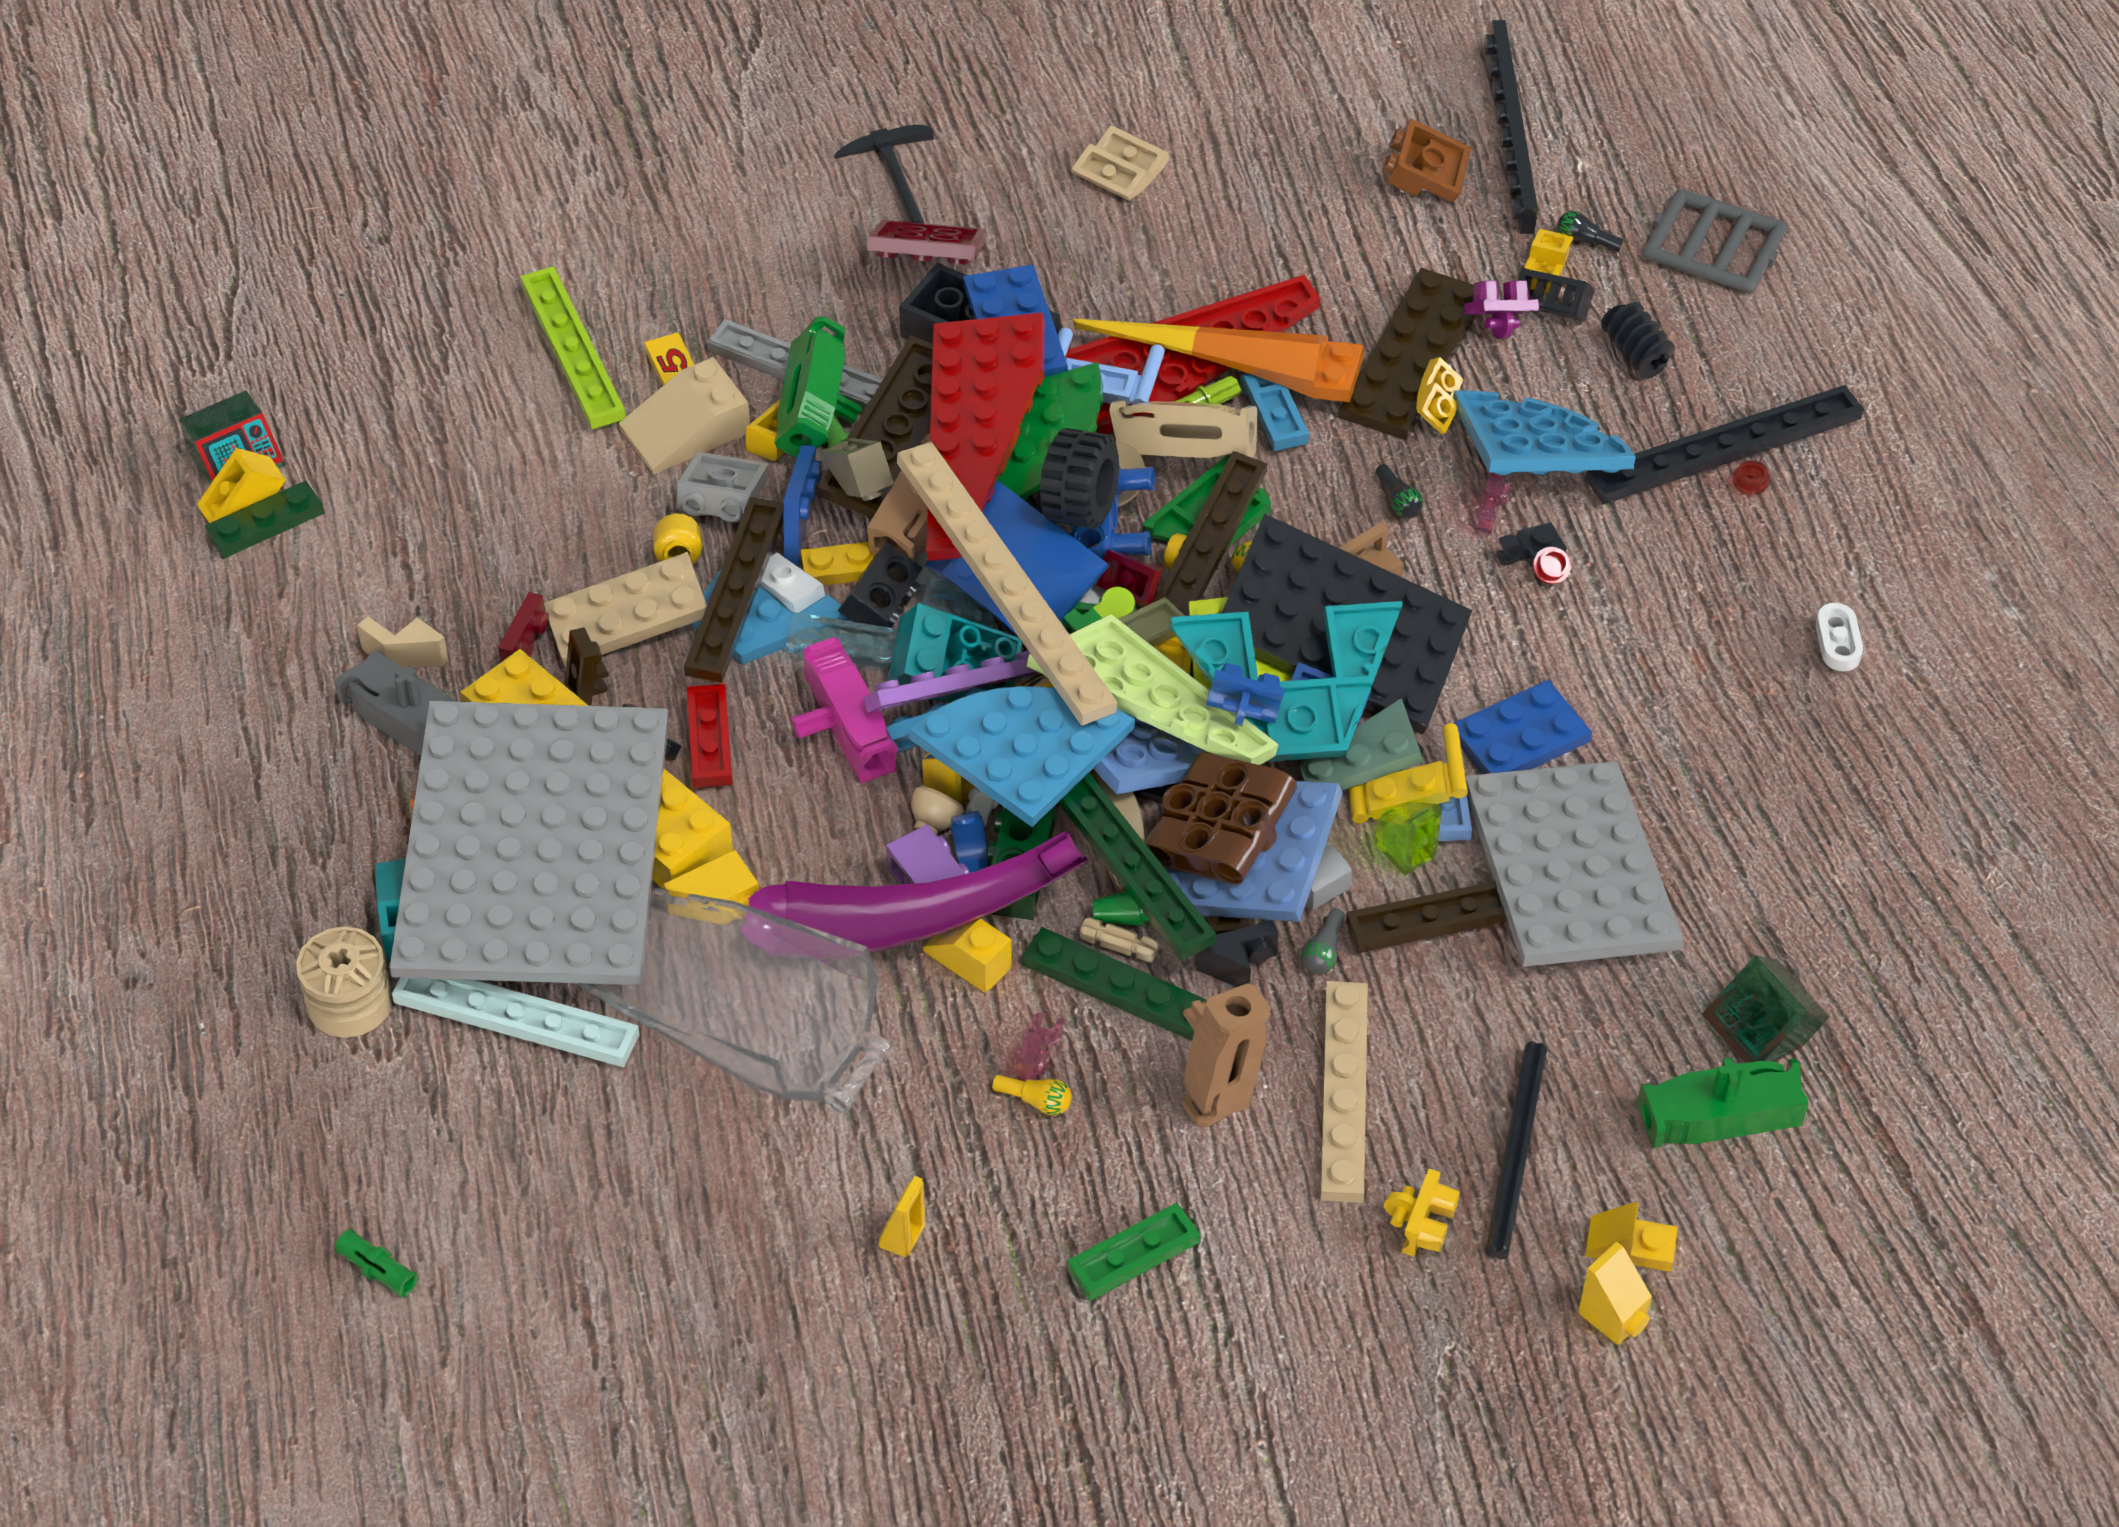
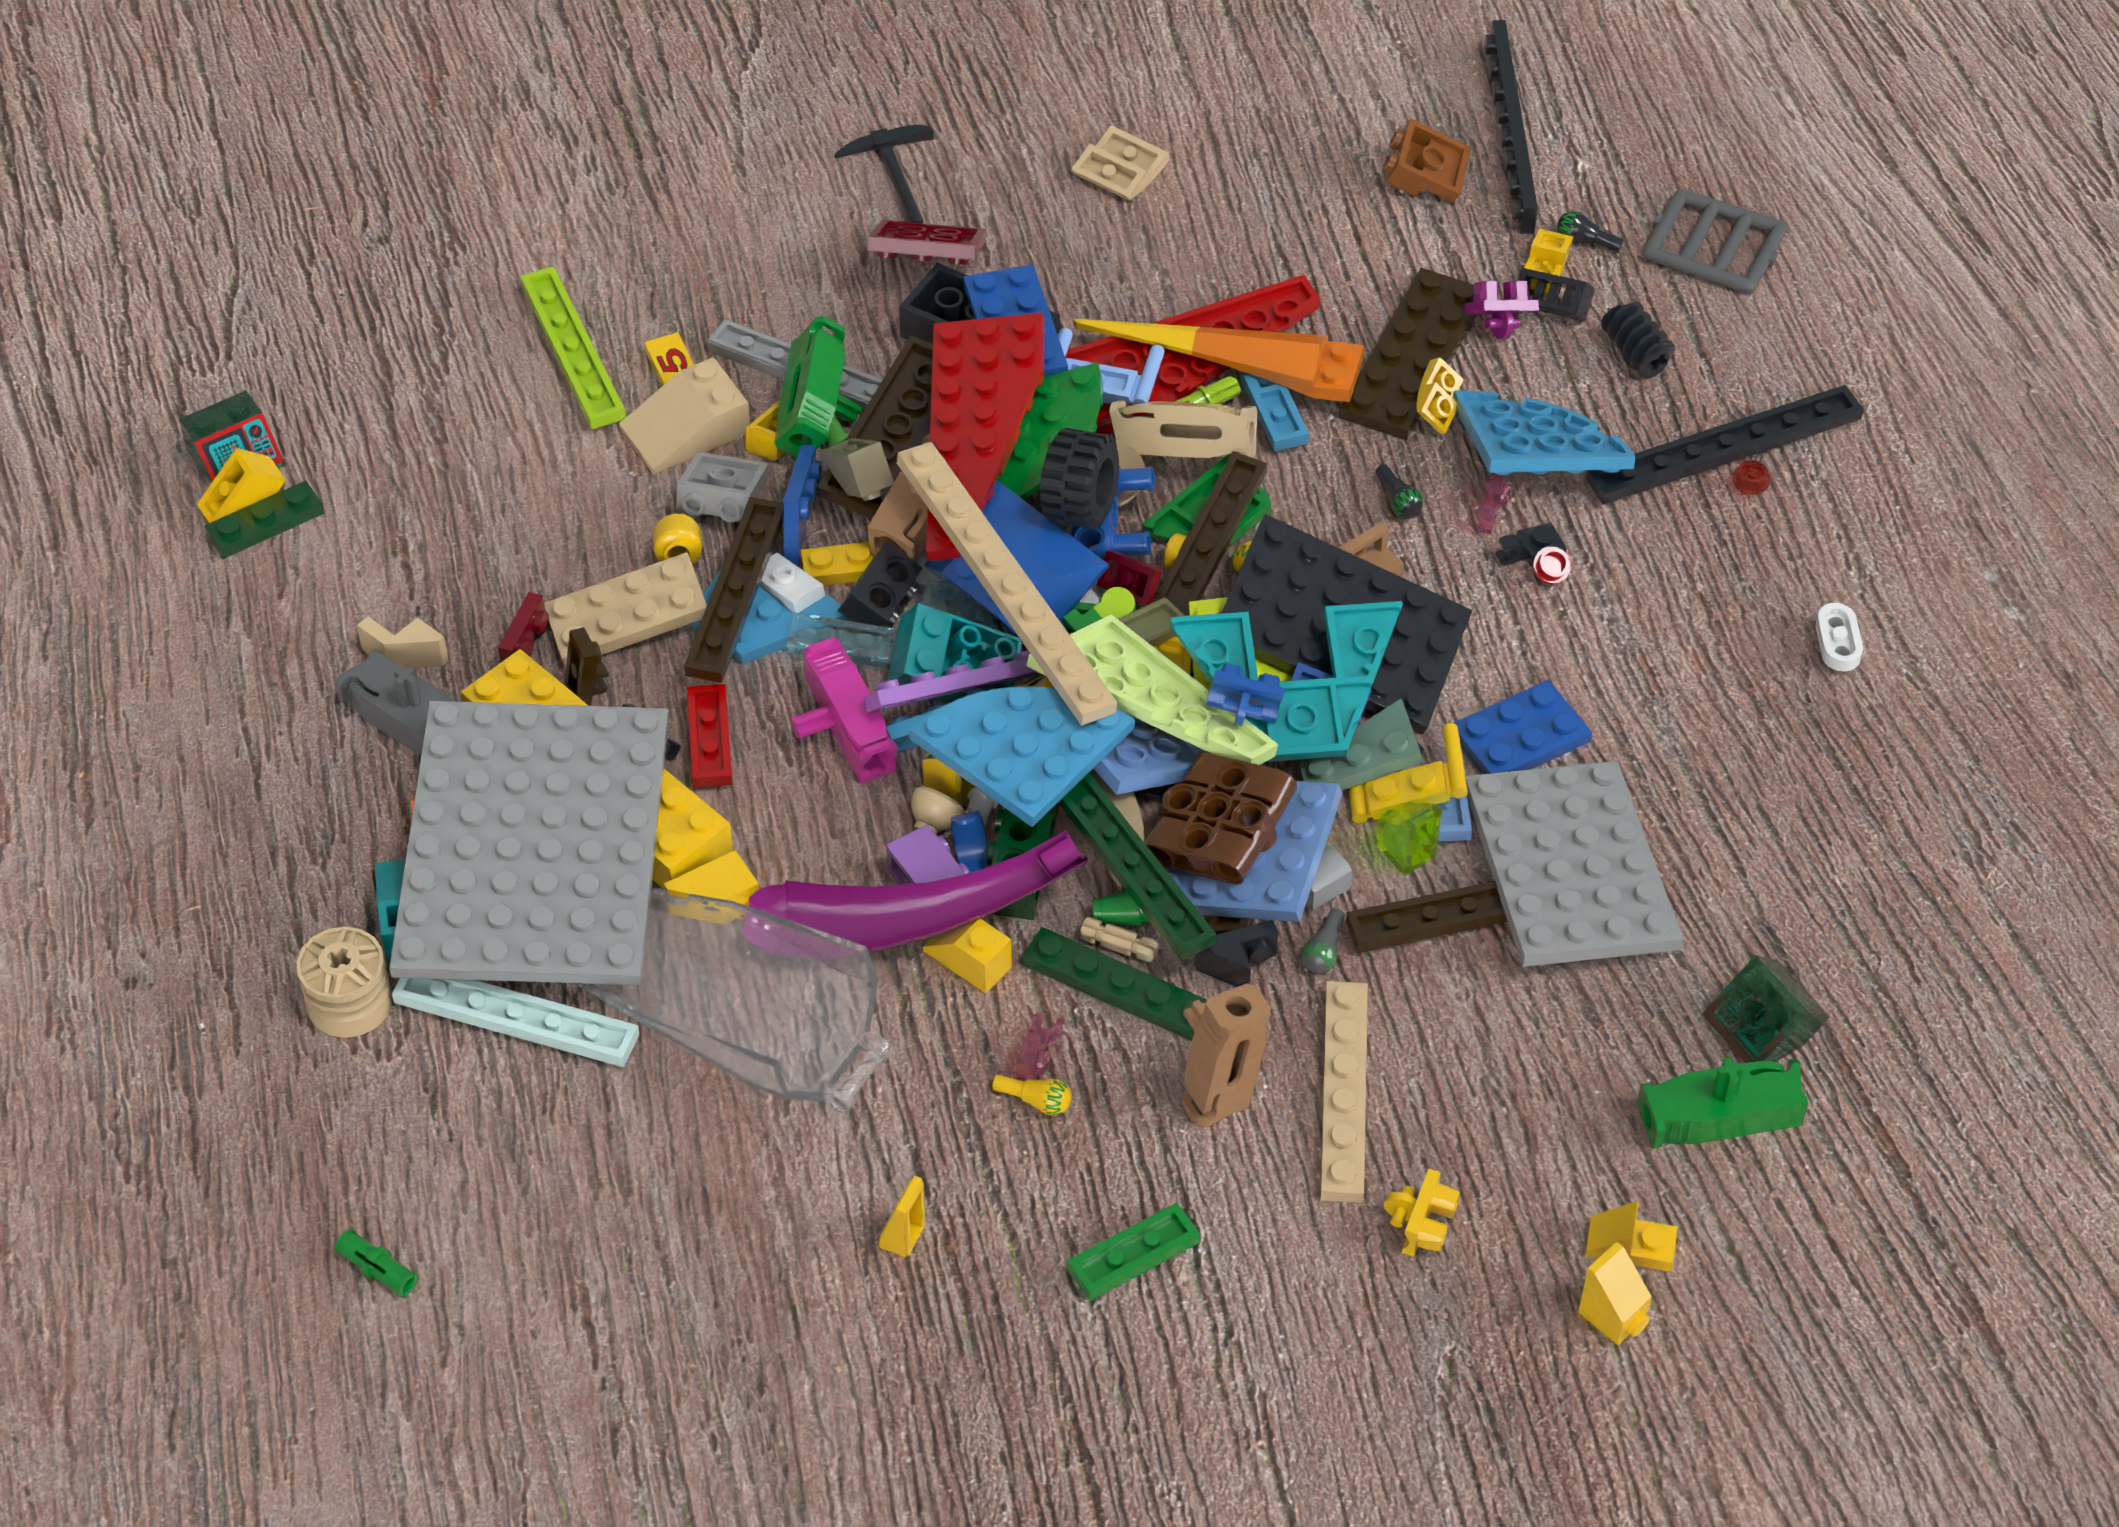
black axle [1485,1041,1547,1260] -> none

